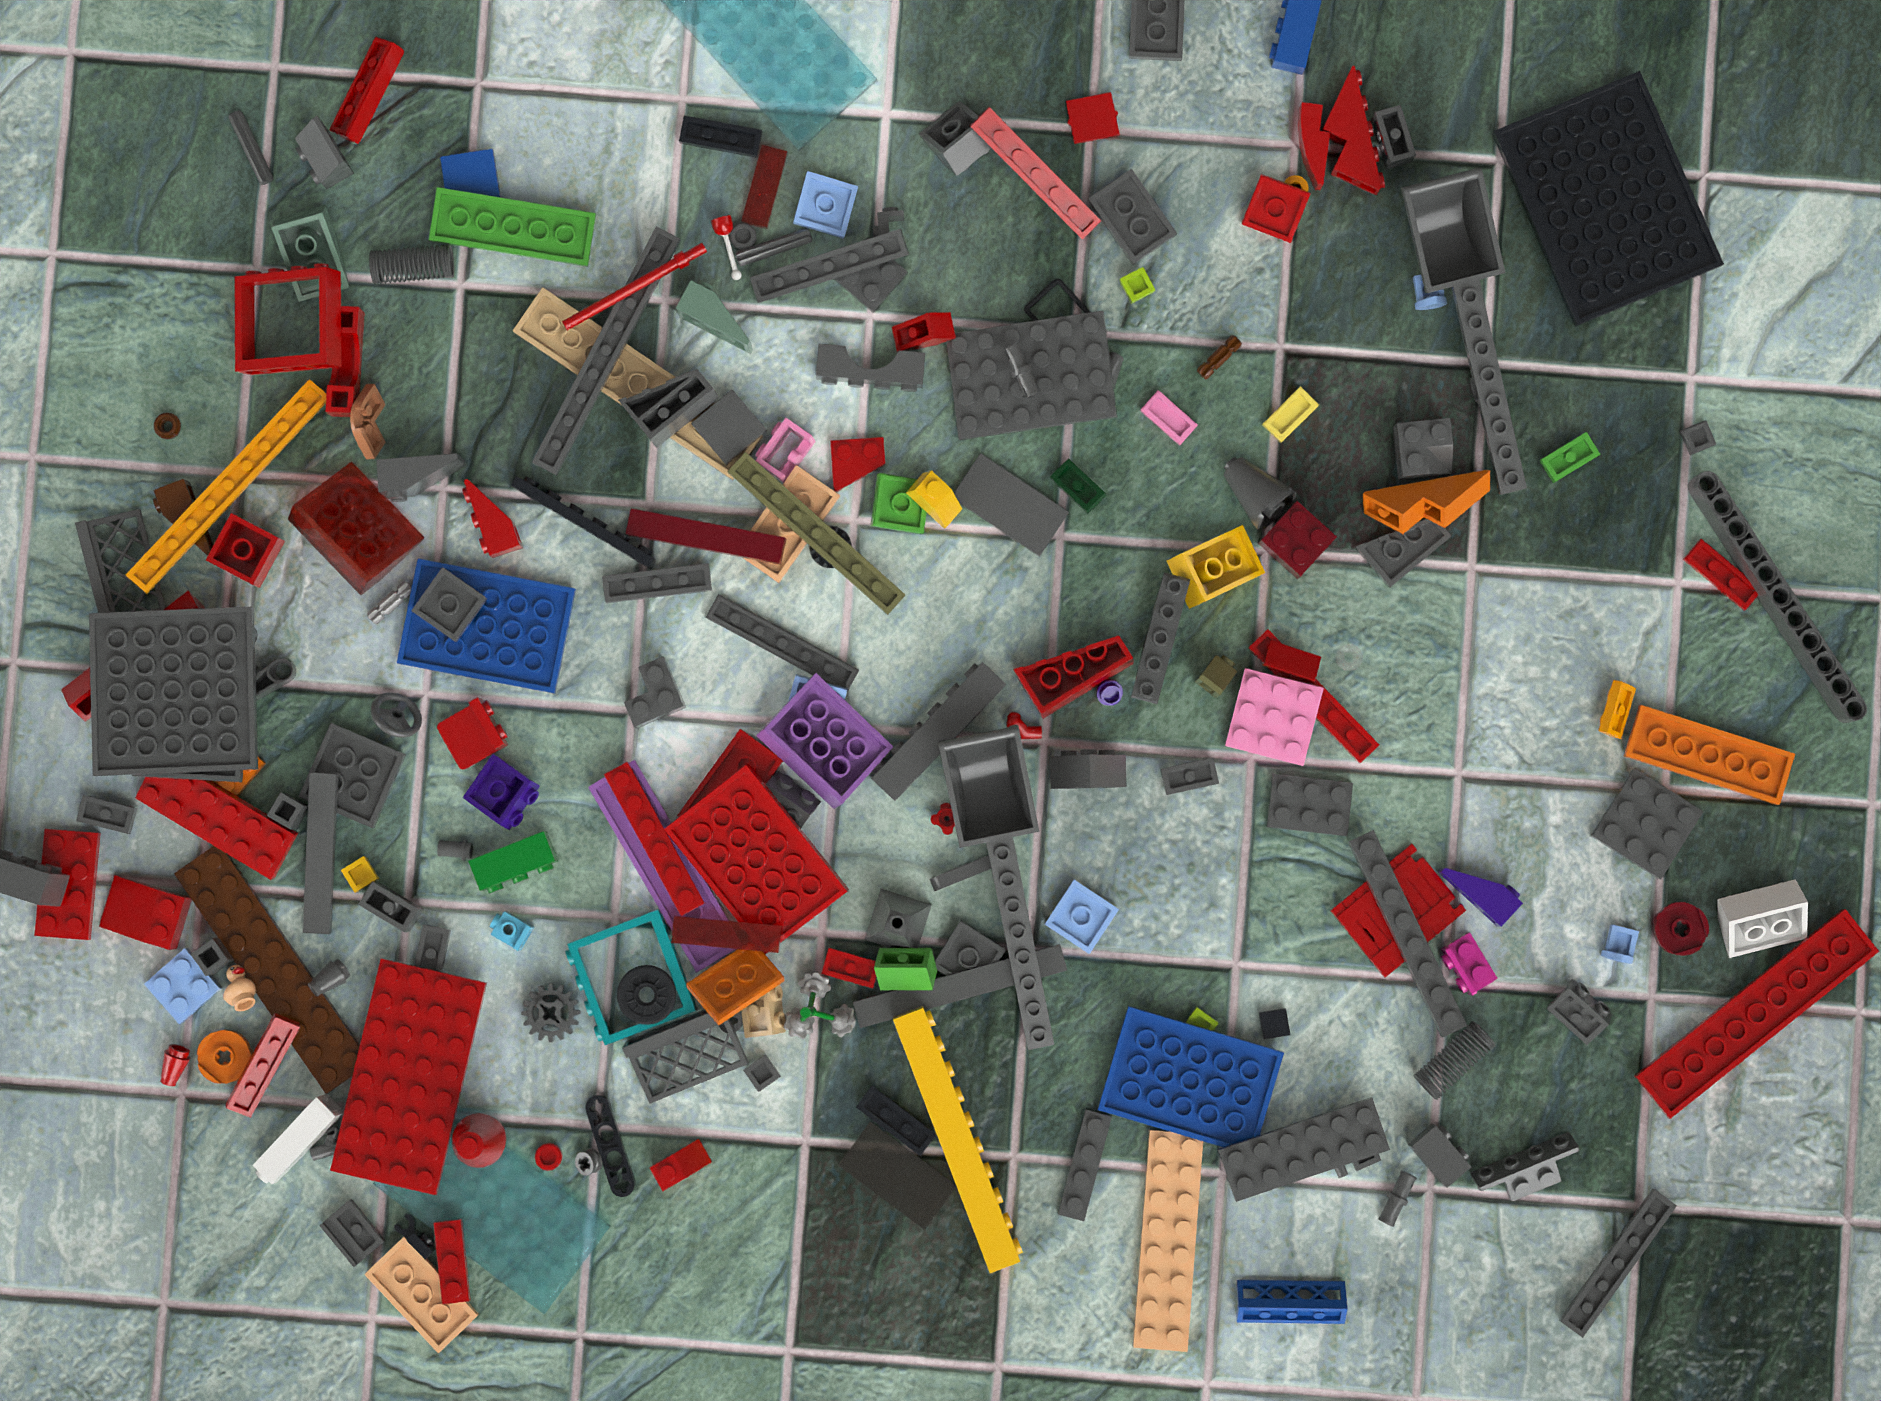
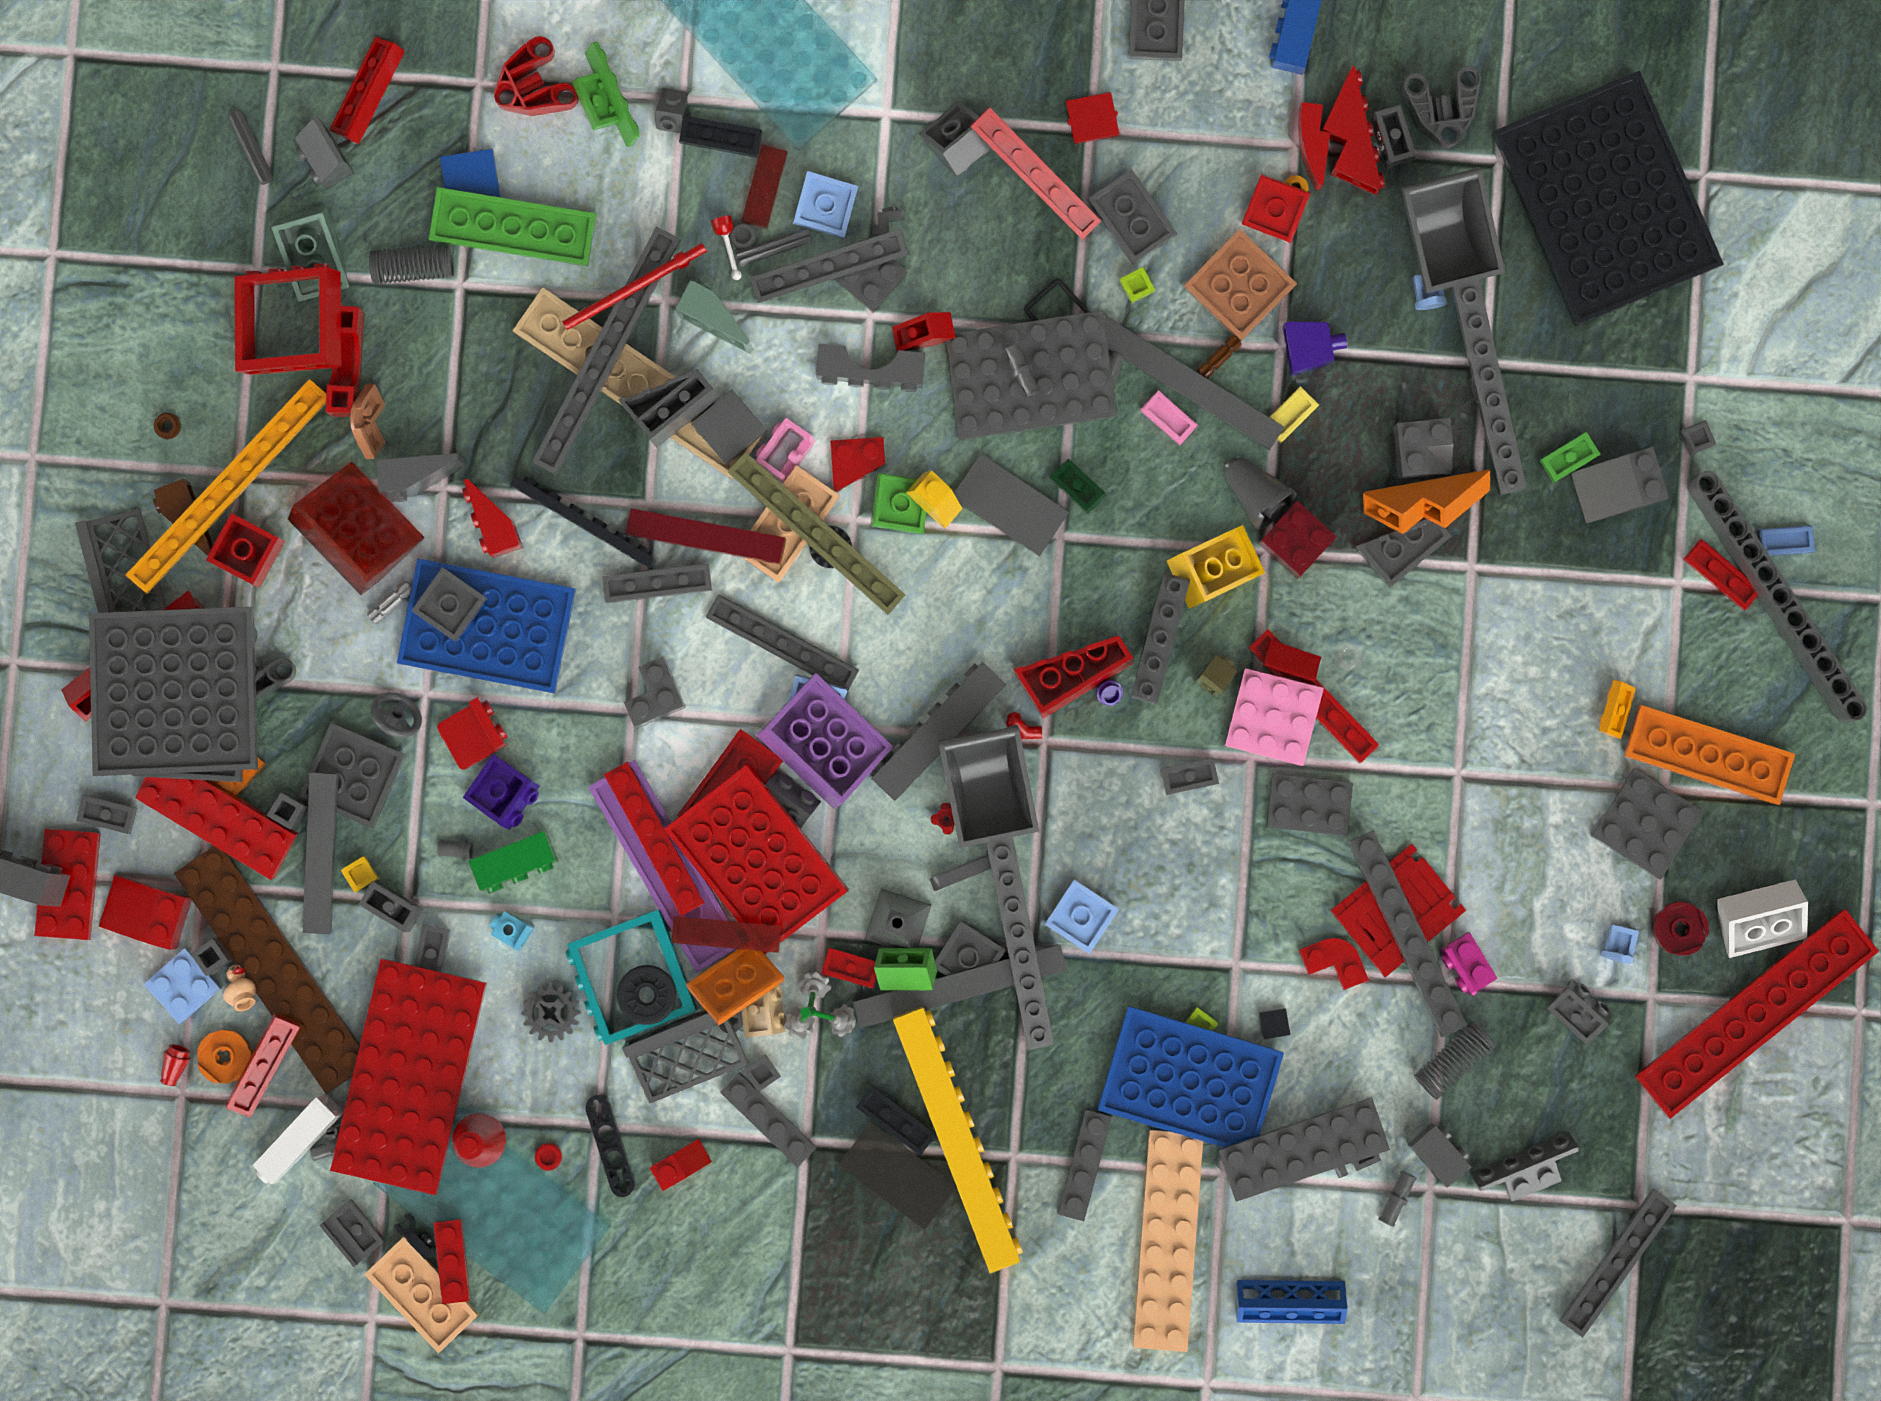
dark grey cone [308,959,350,997] -> none
dark grey bush [575,1149,602,1176] -> none
dark grey brick [1050,749,1127,789] -> none
dark purple slope [1437,868,1523,927] -> none
none -> red connector [494,36,578,116]
none -> bright green bracket [572,41,640,147]
none -> dark grey bracket [656,88,689,133]
none -> dark grey plate [720,1072,817,1168]
none -> dark grey tile [1105,316,1284,451]
none -> nougat plate [1184,229,1297,341]
none -> dark purple torso [1282,322,1347,376]
none -> red plate [1298,938,1369,990]
none -> dark grey connector [1401,66,1481,148]
none -> dark grey slope [1570,447,1669,524]
none -> medium blue tile [1757,525,1815,556]

